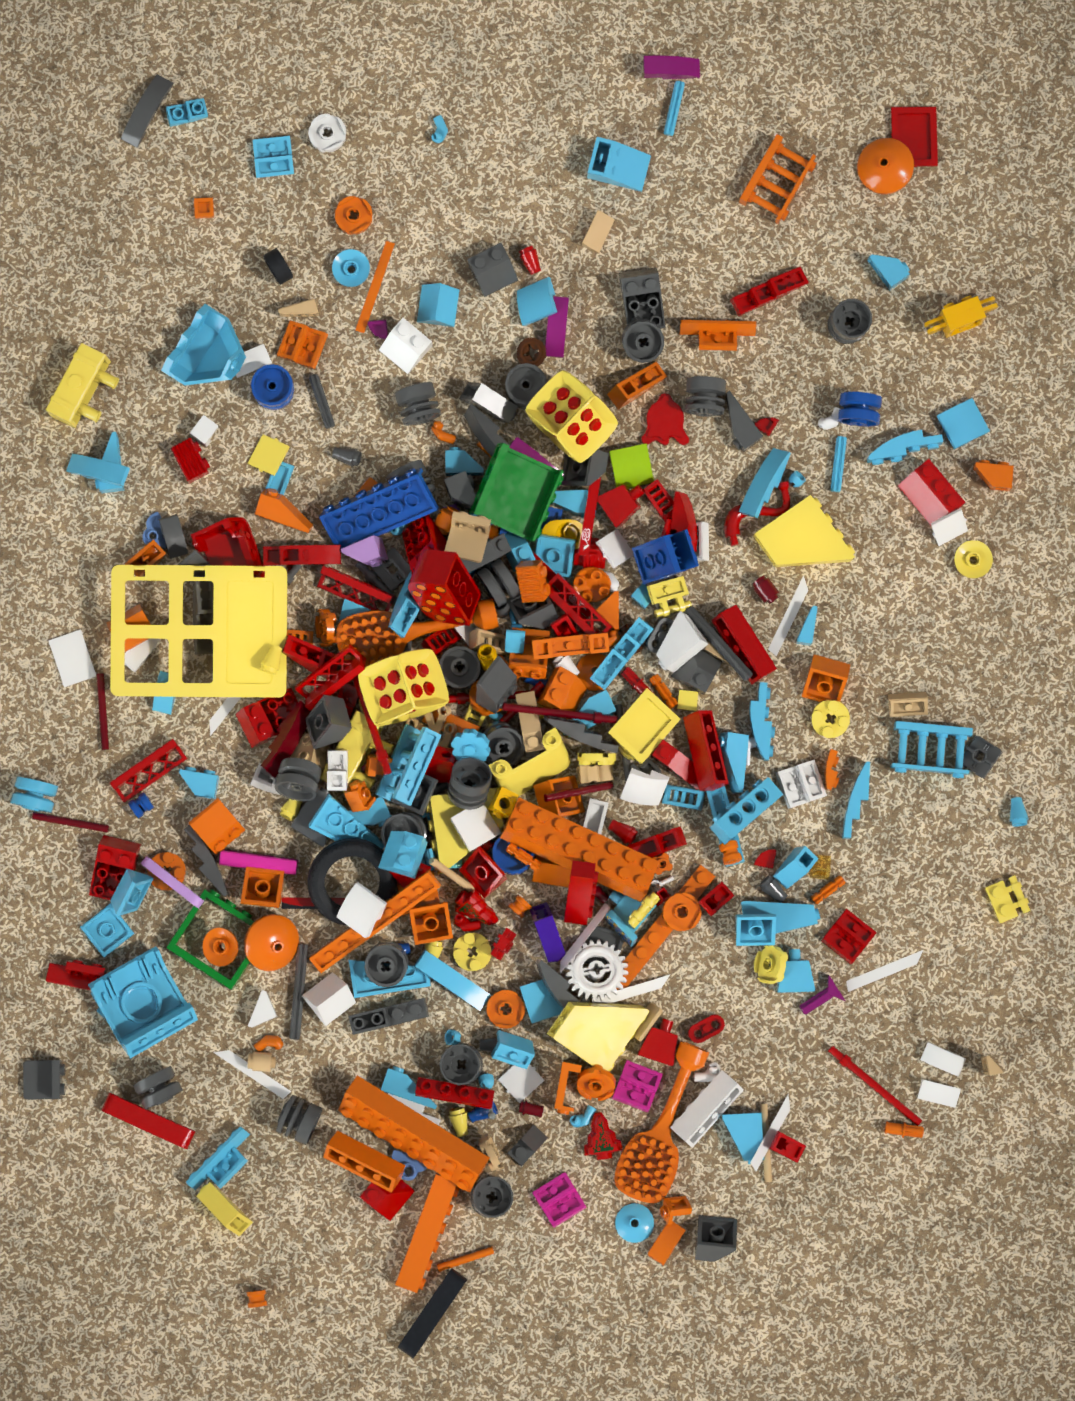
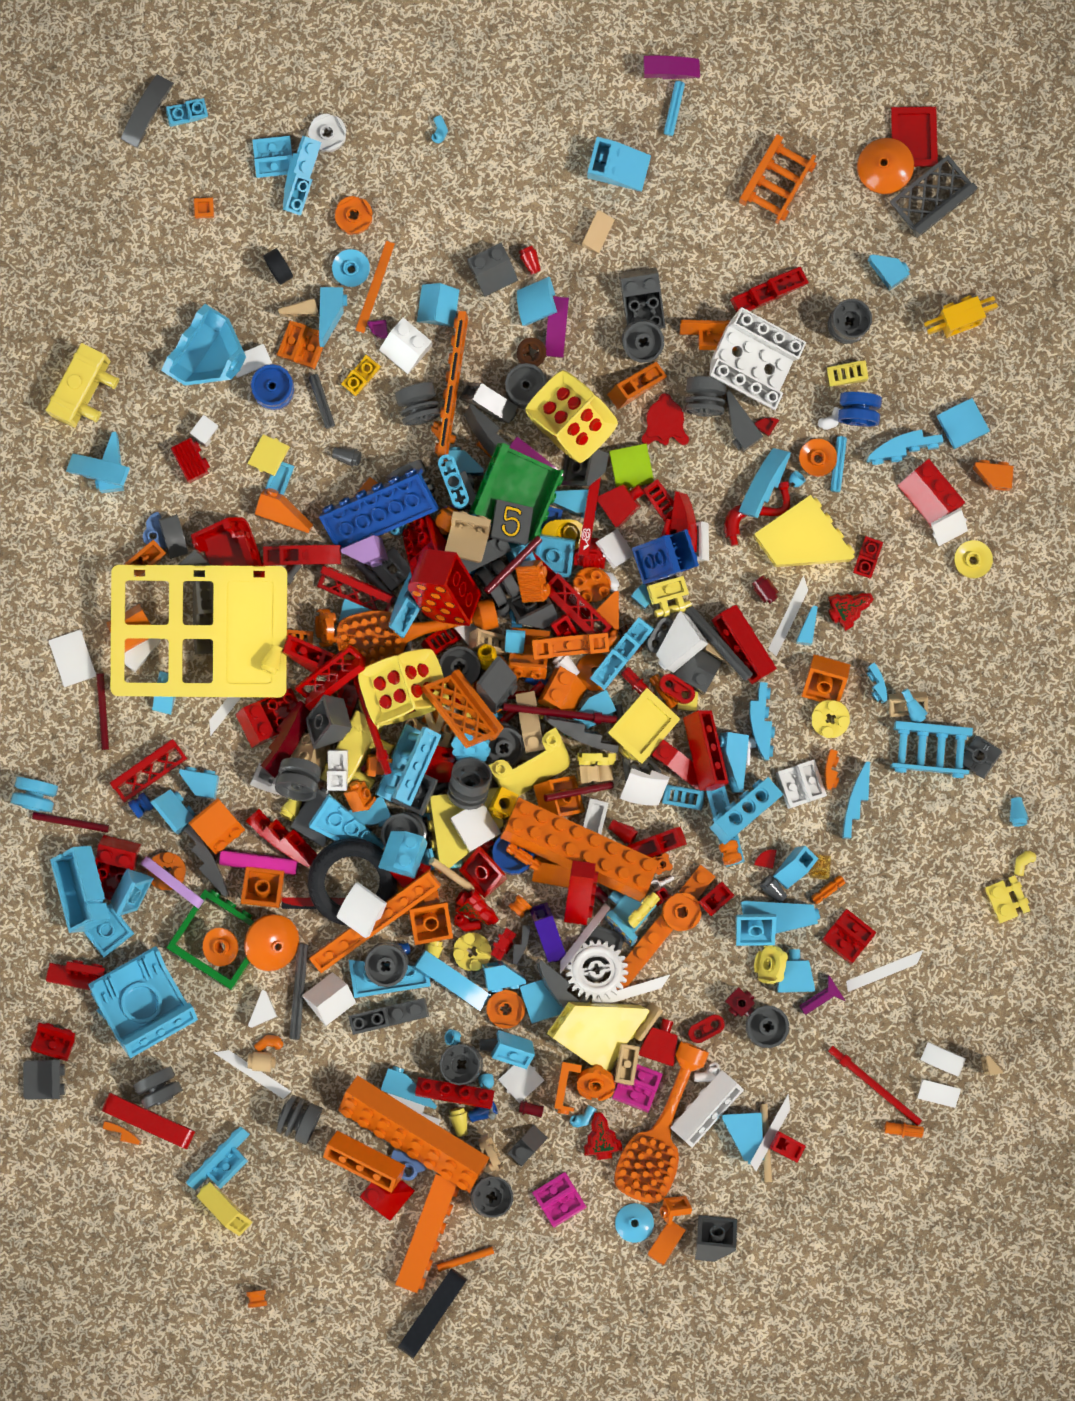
none -> red bracket [31,1022,75,1062]
none -> medium azure piece [50,846,110,933]
none -> orange slope [103,1121,142,1145]
none -> medium azure slope [151,789,196,835]
none -> red slope [246,809,317,867]
none -> medium azure slope [283,136,322,216]
none -> medium azure slope [319,287,347,347]
none -> yellow slope [341,355,382,396]
none -> orange fence [421,669,504,748]
none -> orange plate [435,311,469,462]
none -> medium azure beam [438,455,469,509]
none -> medium azure slope [482,961,526,992]
none -> dark red bar [484,536,542,594]
none -> dark grey tile [489,499,533,546]
none -> dark grey slope [513,925,530,964]
none -> tan slope [614,1043,640,1086]
none -> red plate [659,674,695,704]
none -> white slope [709,307,806,410]
none -> dark red brick [724,987,755,1017]
none -> dark grey wheel [745,1005,790,1048]
none -> orange dish [799,439,837,477]
none -> light yellow slope [827,360,868,387]
none -> red rock [828,593,874,631]
none -> red slope [853,535,883,579]
none -> medium azure slope [866,662,887,704]
none -> dark grey fence [890,155,978,238]
none -> medium azure cone [902,688,928,723]
none -> light yellow arm [1014,851,1036,876]

